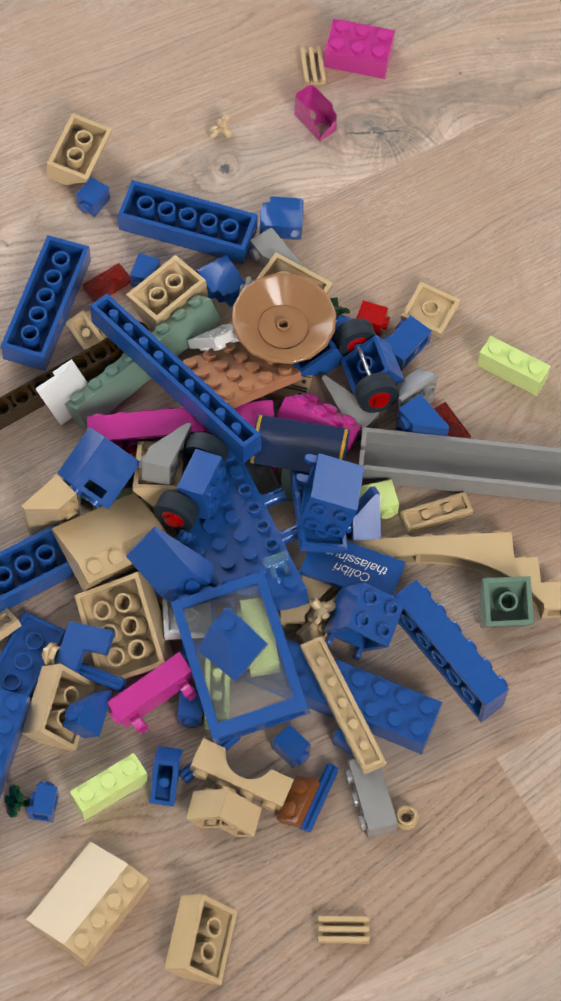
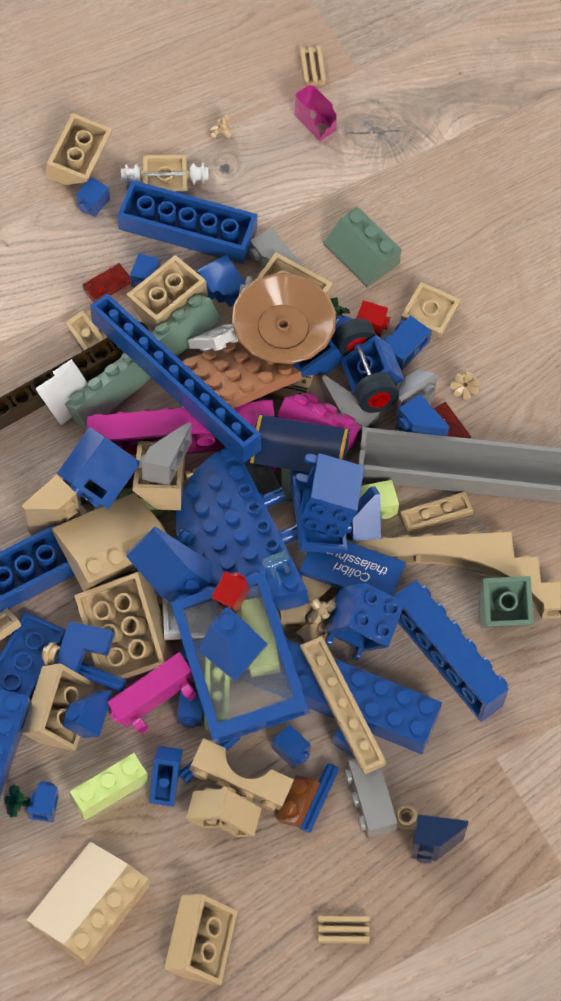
blue brick [1,235,91,371] -> none
brick [154,432,229,531] -> none
blue piece [260,196,304,240] -> none
dark pink brick [324,18,395,79] -> none
yellowish green brick [477,336,551,396] -> none
none -> tan plate [121,155,209,195]
none -> red brick [211,571,250,614]
none -> sand green slope [323,206,402,287]
none -> dark blue slope [411,814,468,863]
none -> tan plant [450,372,480,400]

